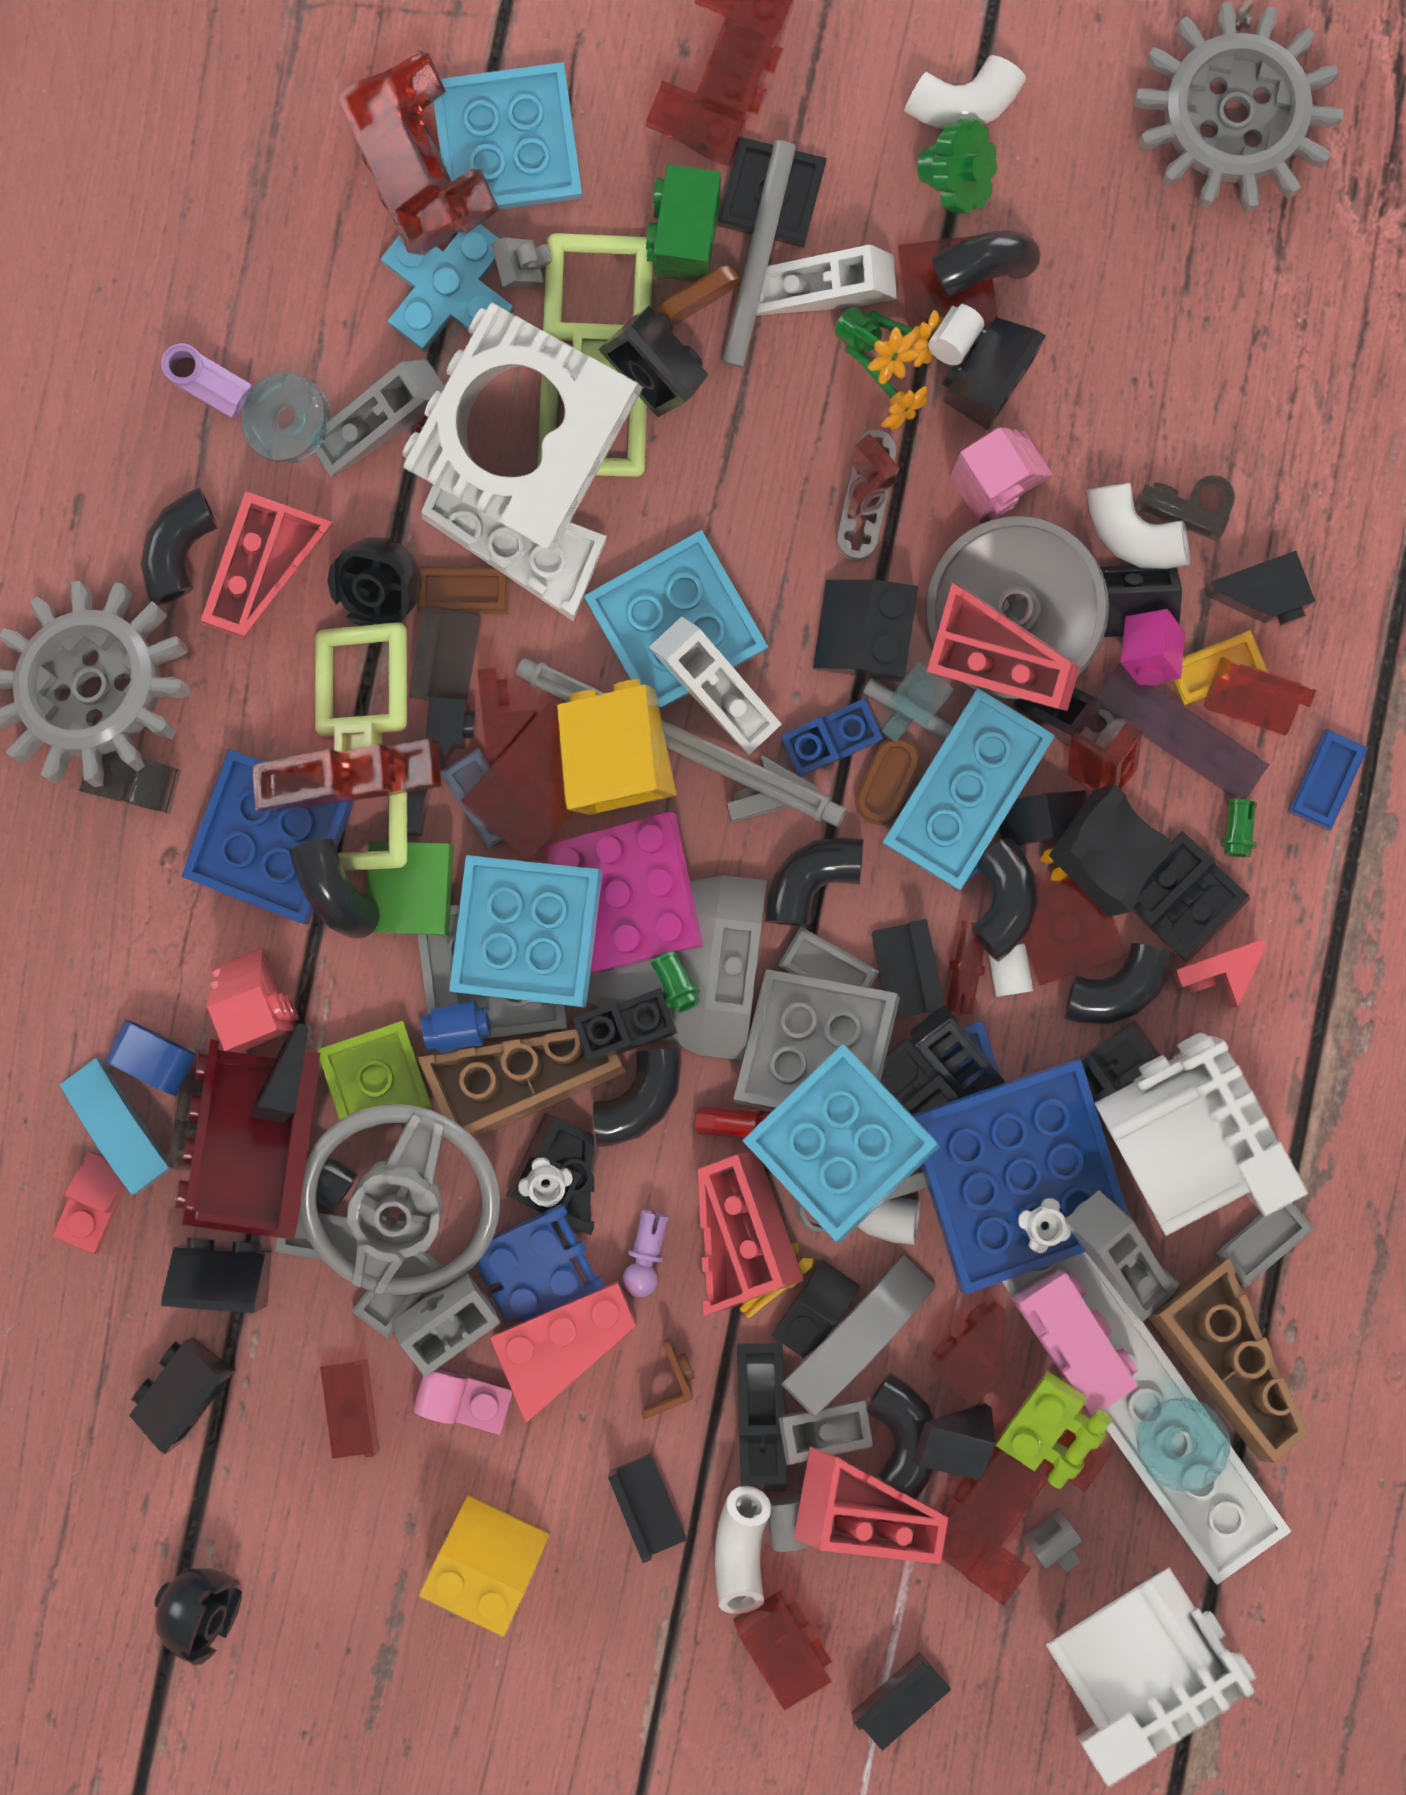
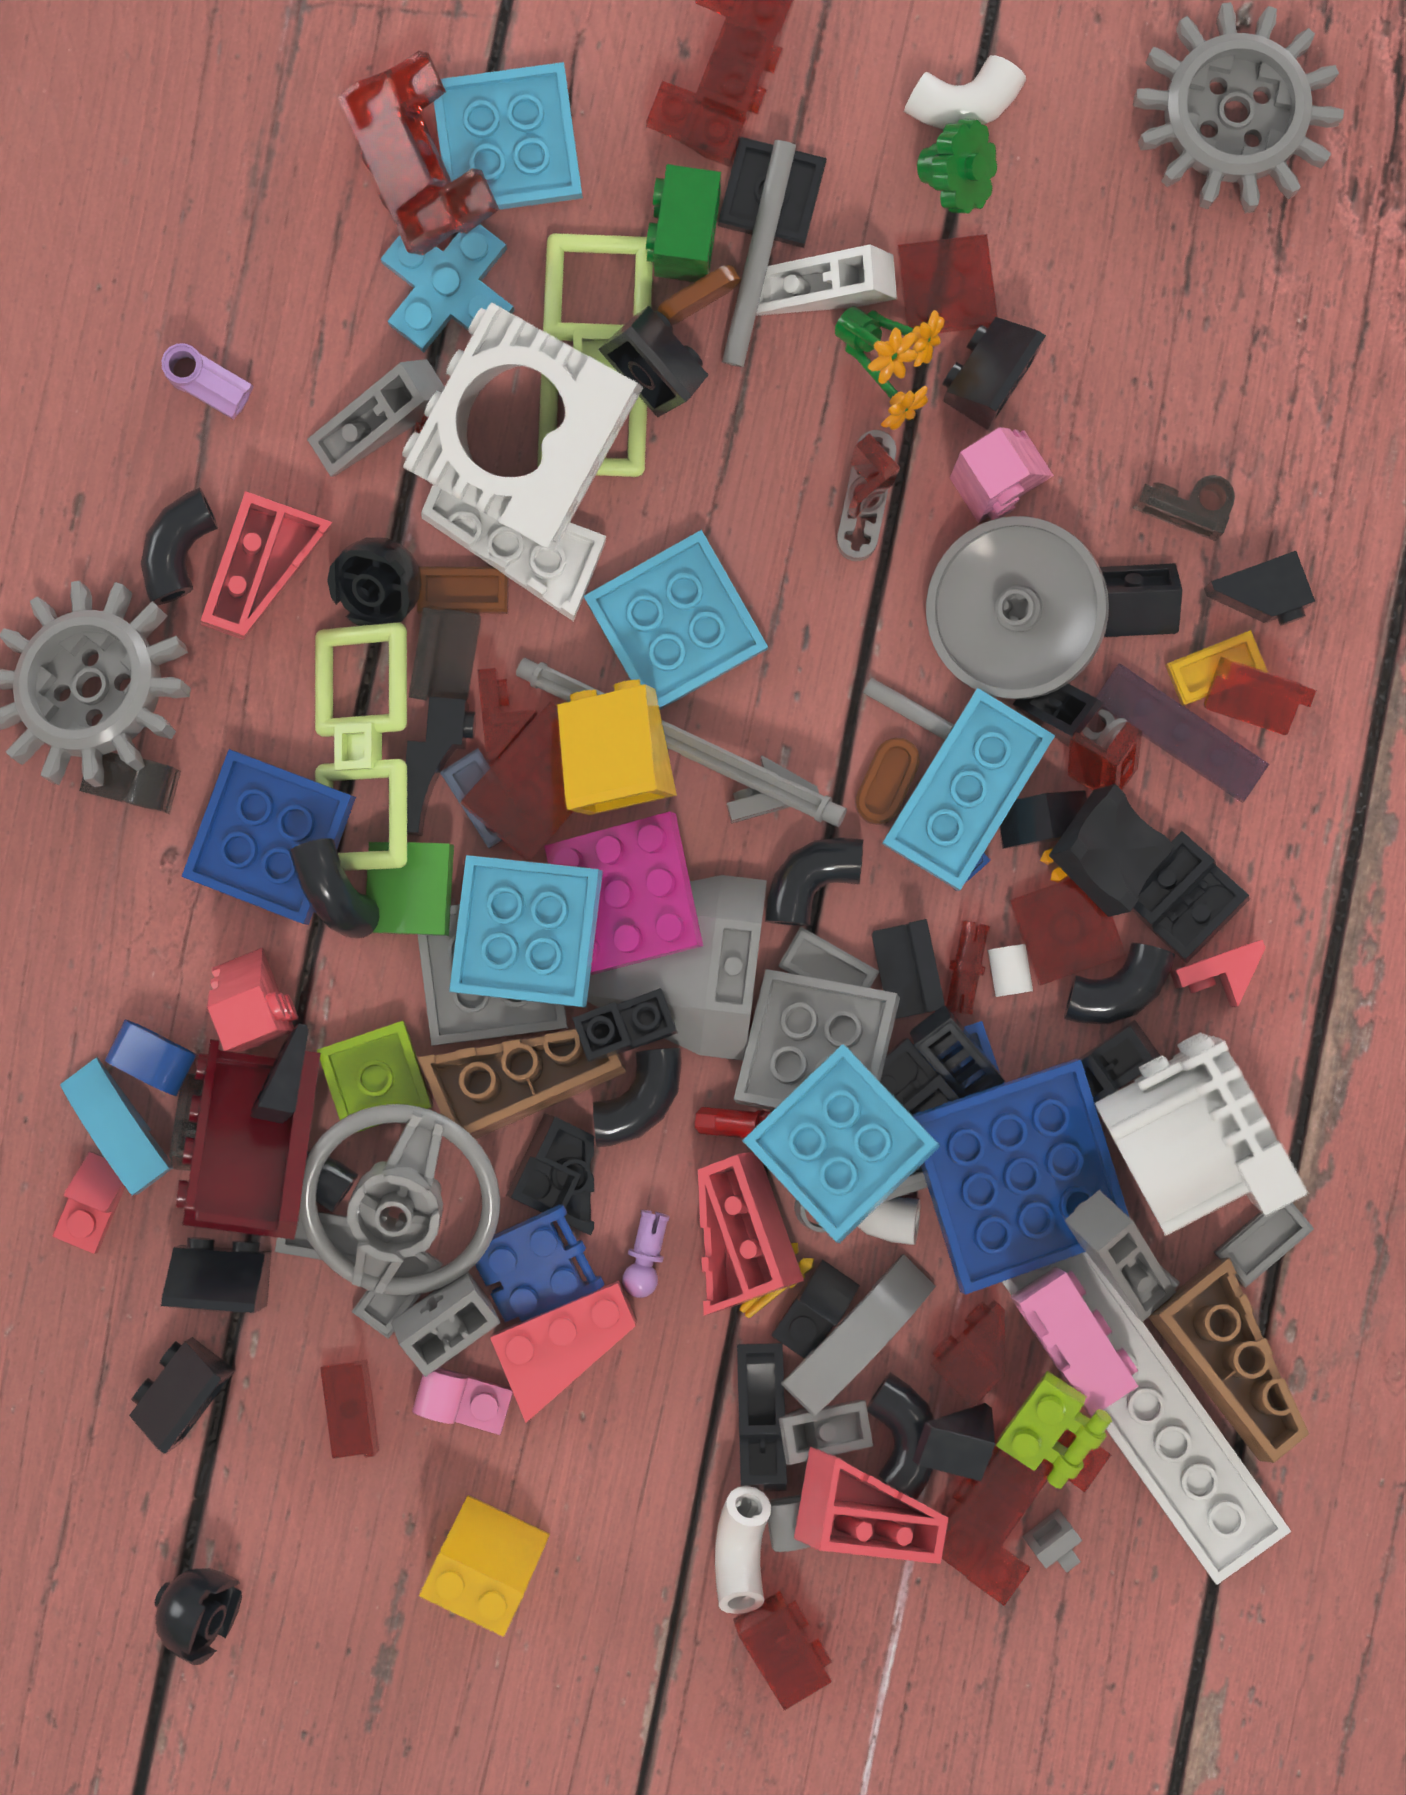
clear light blue tile [242,372,330,463] -> none
clear red slope [252,739,442,811] -> none
blue brick [421,1000,491,1054] -> none
light grey tile [491,237,552,289] -> none
white plate [518,1157,573,1207] -> none
black panel [608,1453,686,1563] -> none
dark orange bracket [641,1338,695,1419] -> none
white slope [649,617,782,755] -> none
green pin [651,951,700,1013] -> none
blue slope [781,698,886,777] -> none
black slope [813,579,918,683] -> none
black panel [851,1651,951,1751] -> none
clear light blue plate [882,661,954,742] -> none
coral wedge [927,582,1080,711] -> none
white piece [928,304,984,365] -> none
black cylinder [931,230,1040,296] -> none
black cylinder [970,838,1038,962] -> none
white plate [1018,1198,1071,1253] -> none
white hose [1046,1567,1256,1787] -> none
white cylinder [1086,483,1190,569] -> none
dark pink brick [1121,609,1185,686] -> none
clear light blue tile [1136,1397,1230,1491] -> none
green pin [1220,799,1257,858] -> none
blue tile [1287,729,1368,831] -> none

